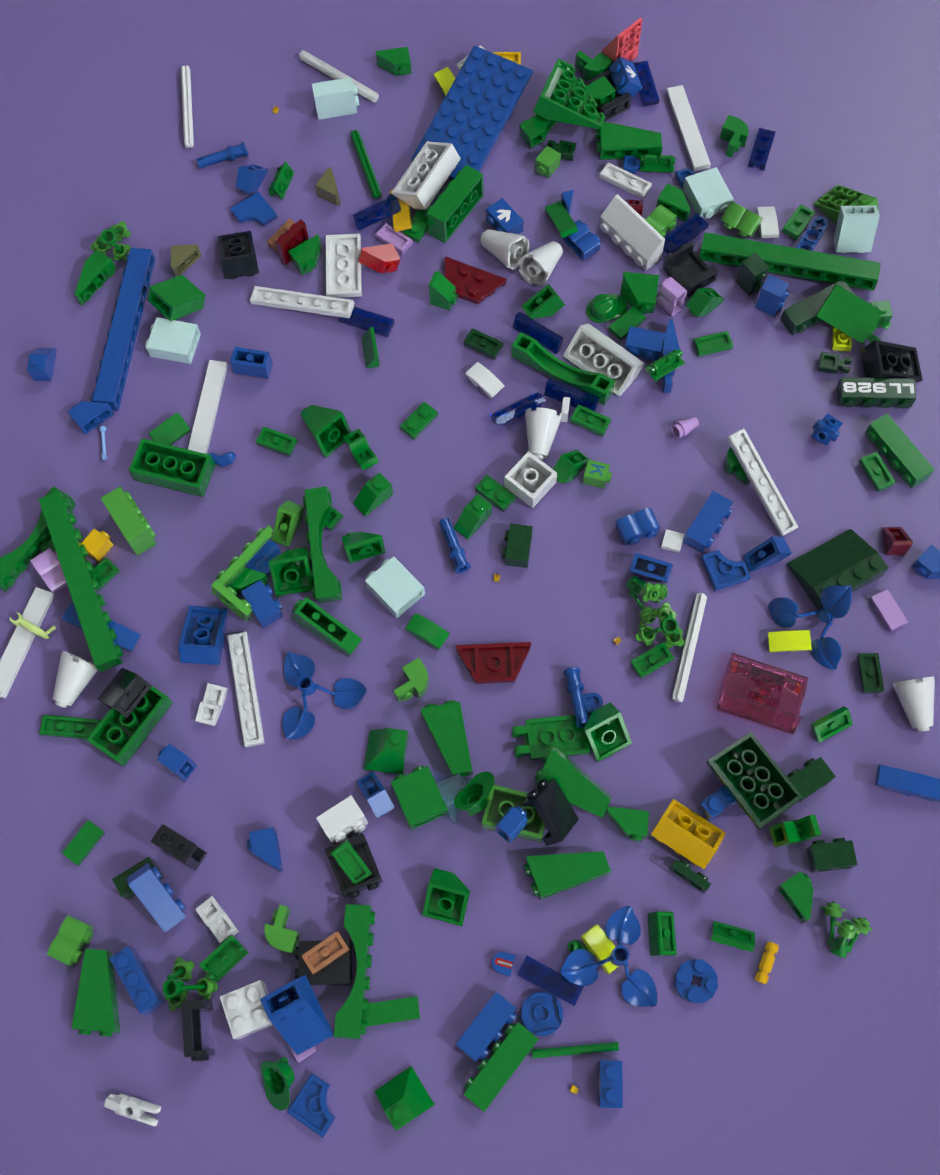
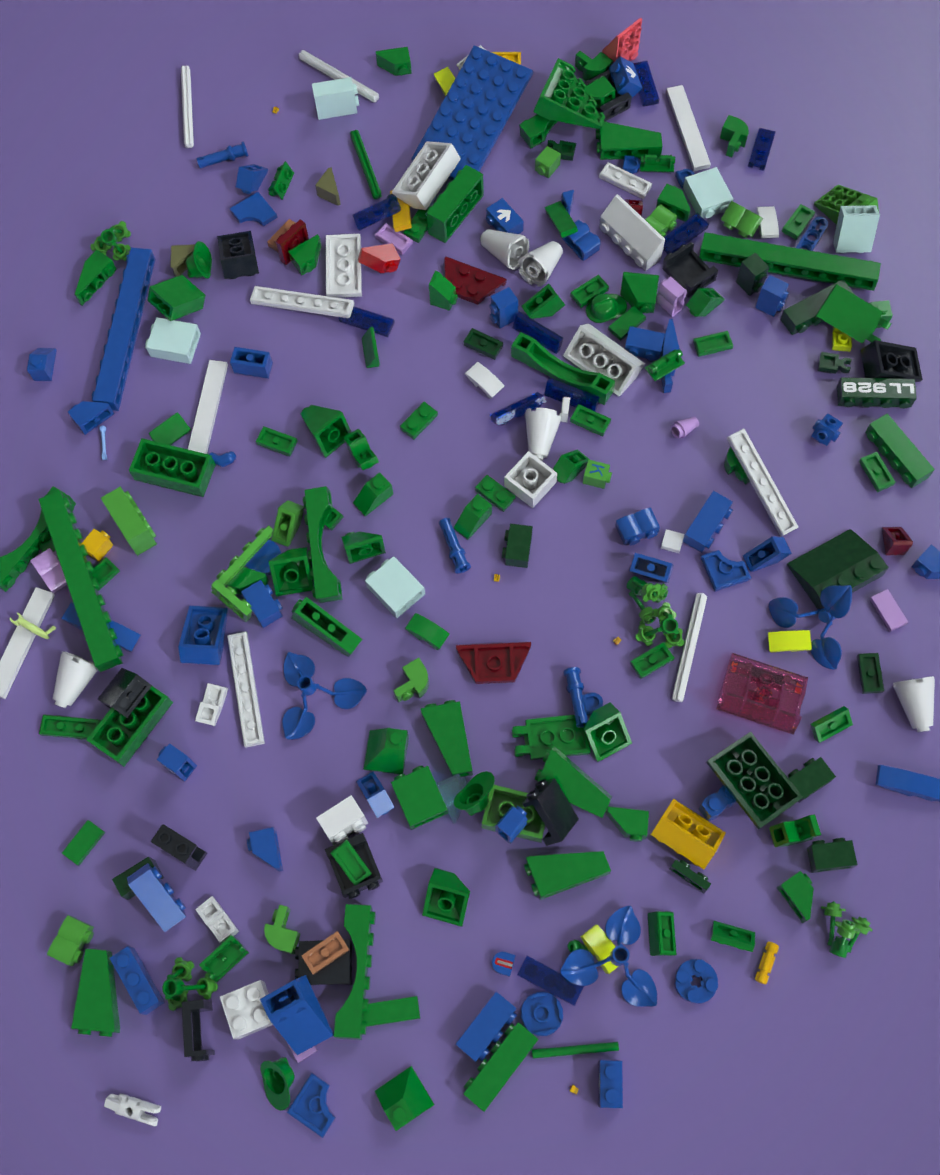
none -> green piece [186,241,212,279]
none -> blue brick [489,287,518,328]
none -> green plate [570,274,609,308]

